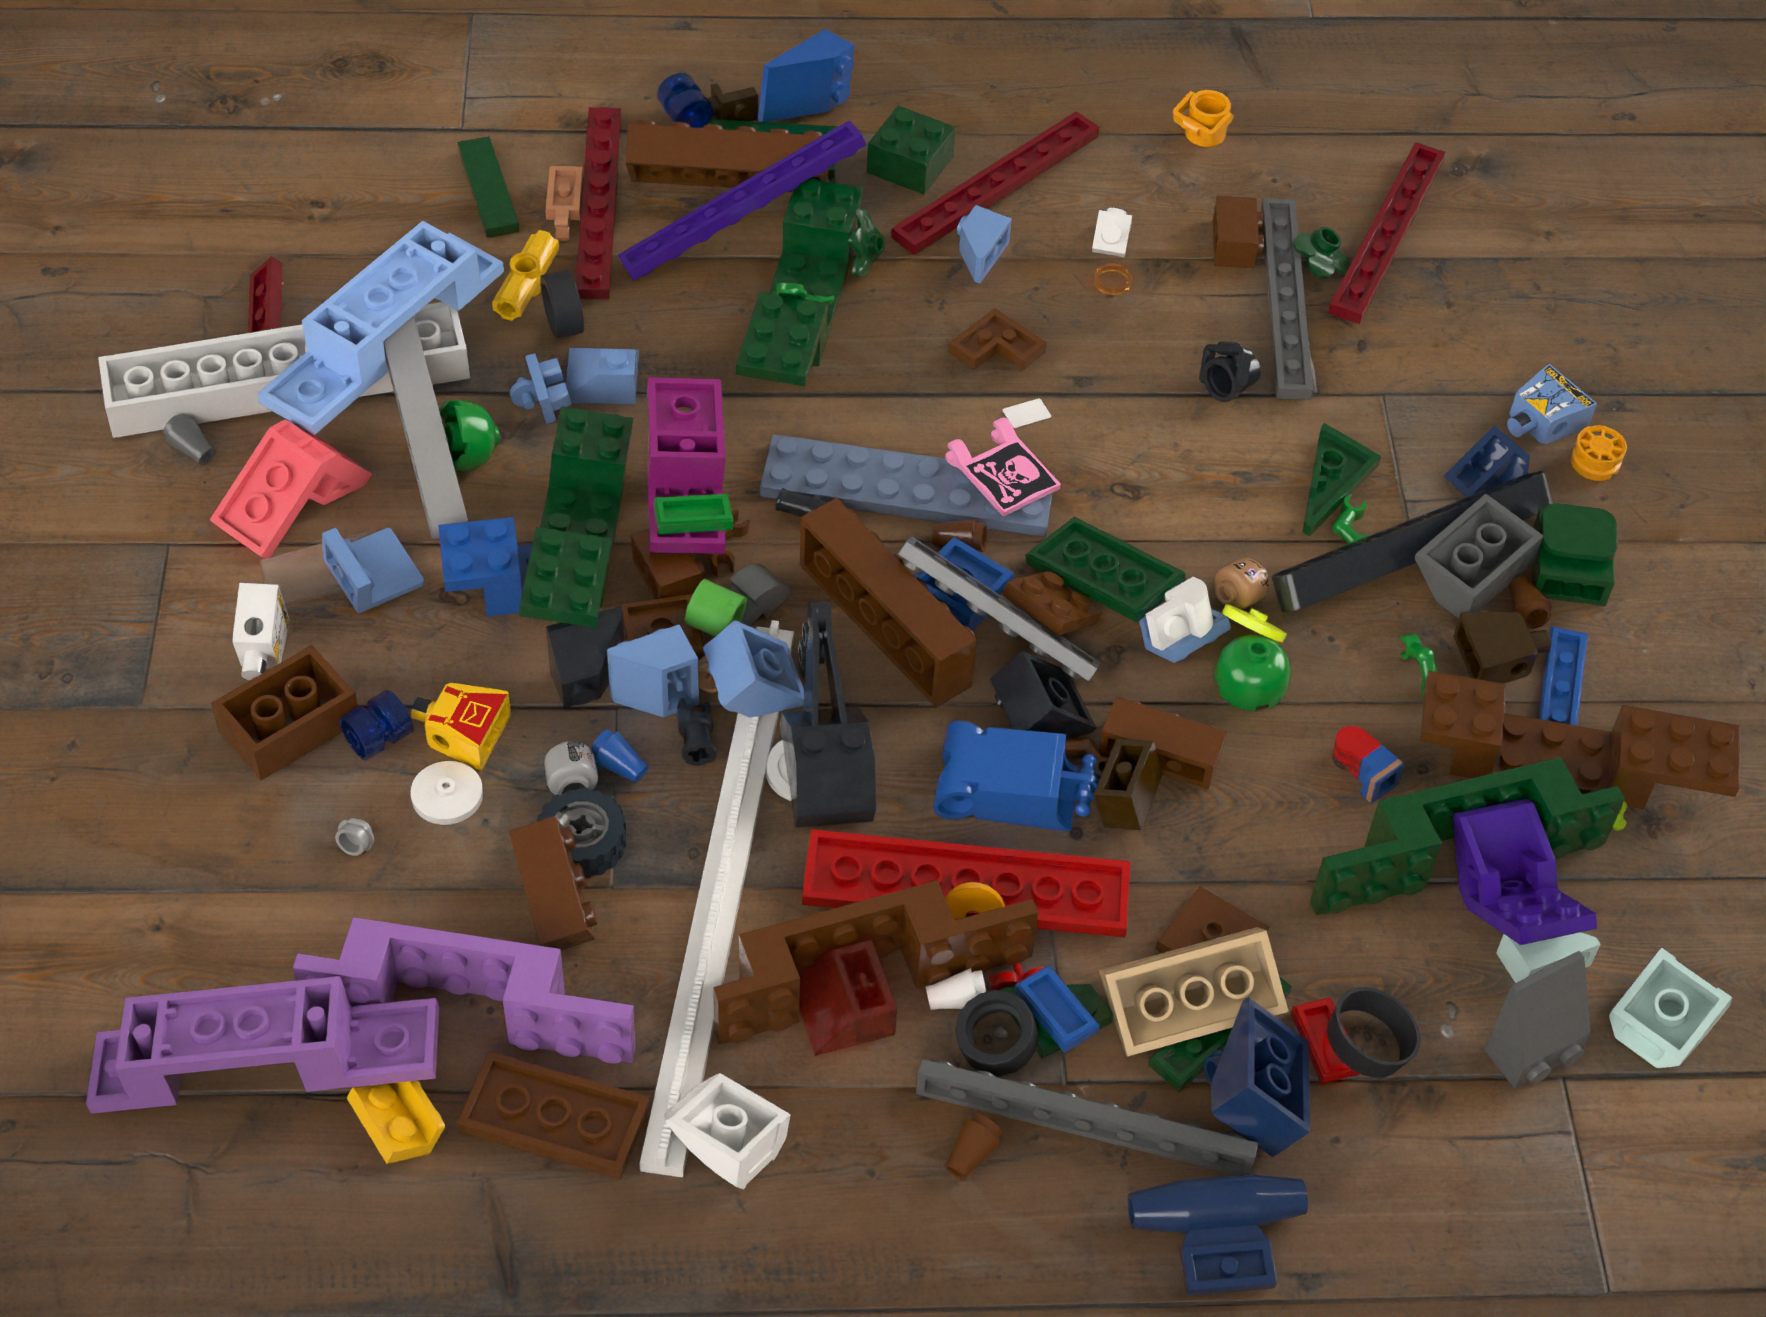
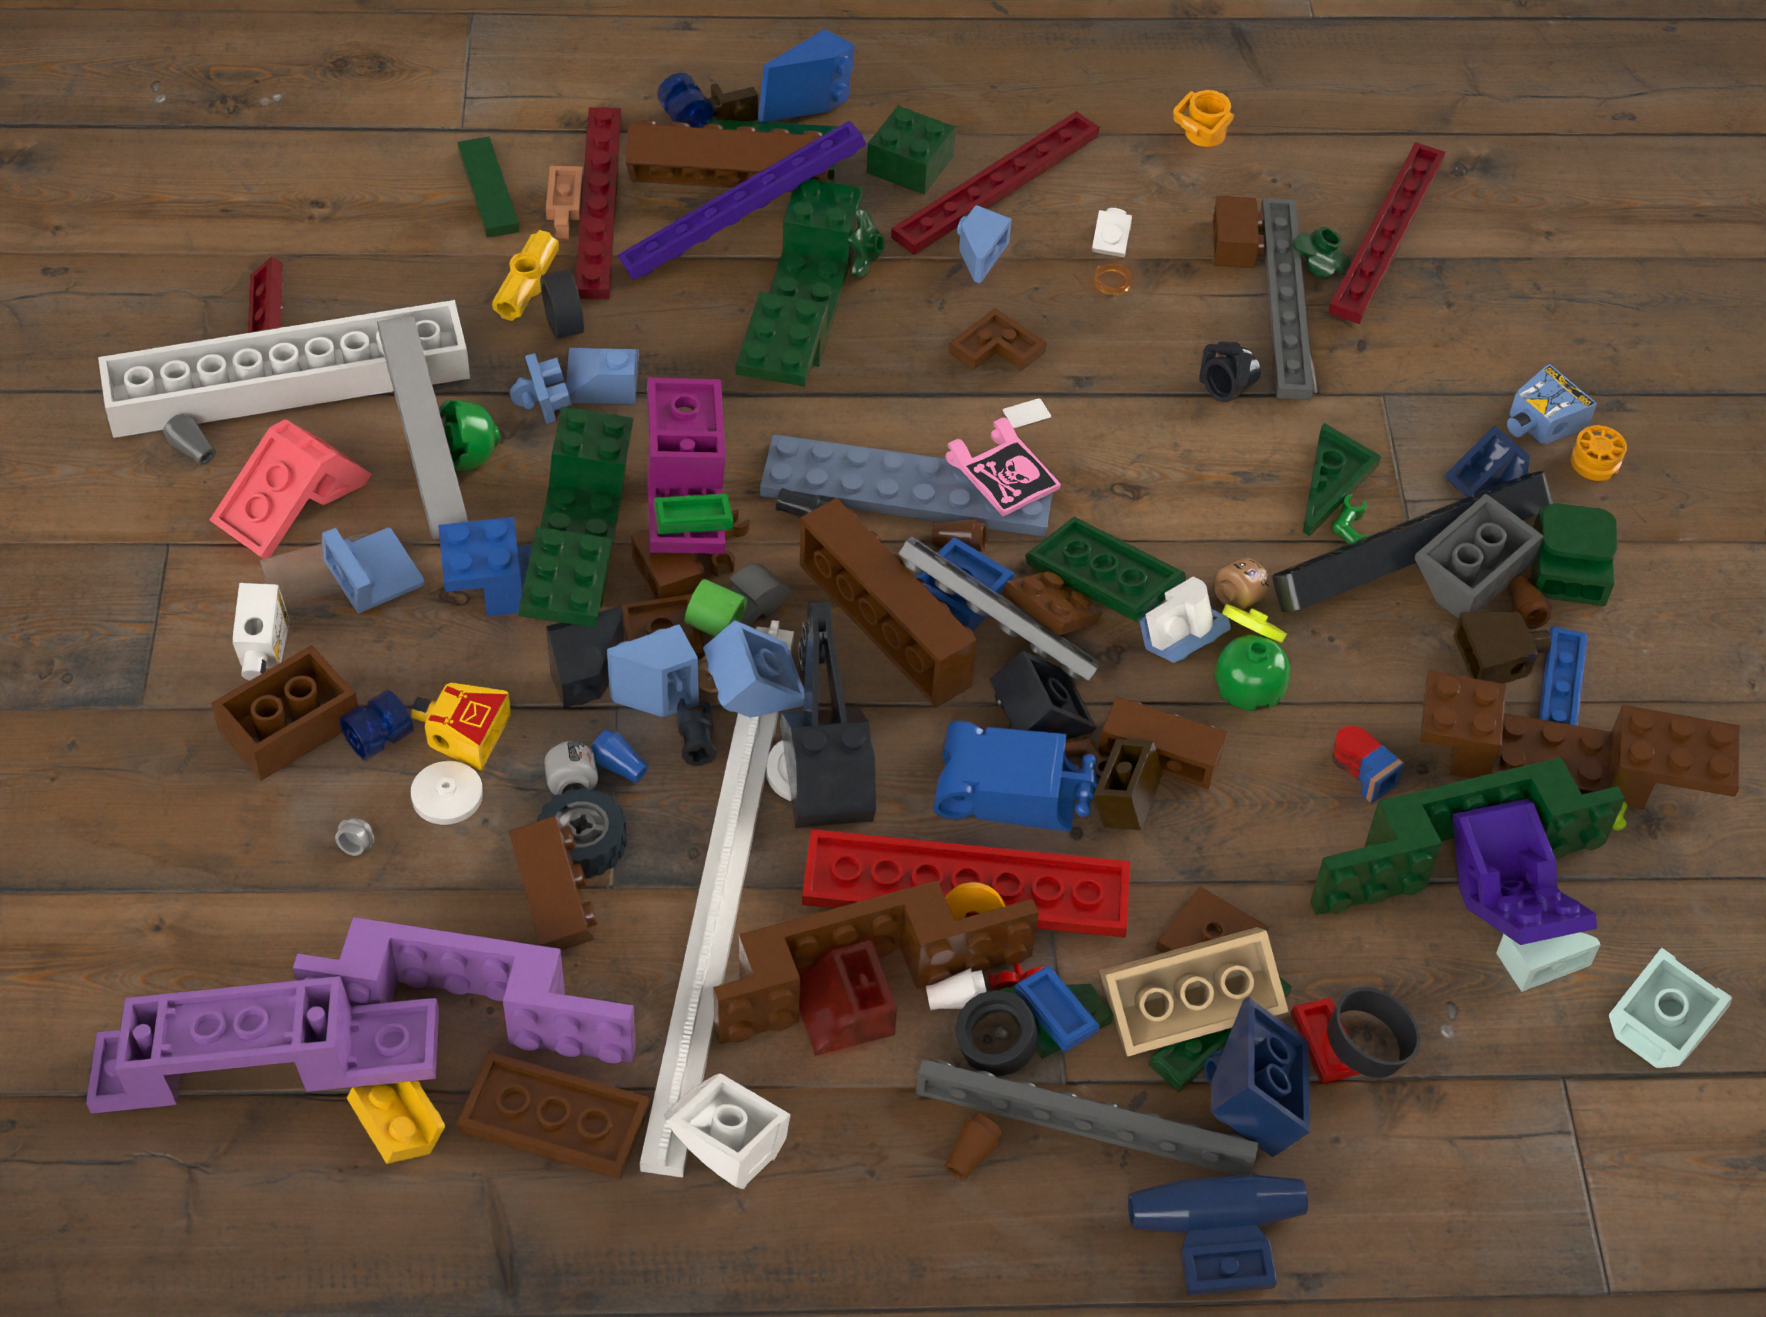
light blue bracket [257,221,504,435] -> none
green plate [772,283,834,305] -> none
green arm [1399,633,1437,697] -> none
dark grey slope [1484,951,1591,1089] -> none

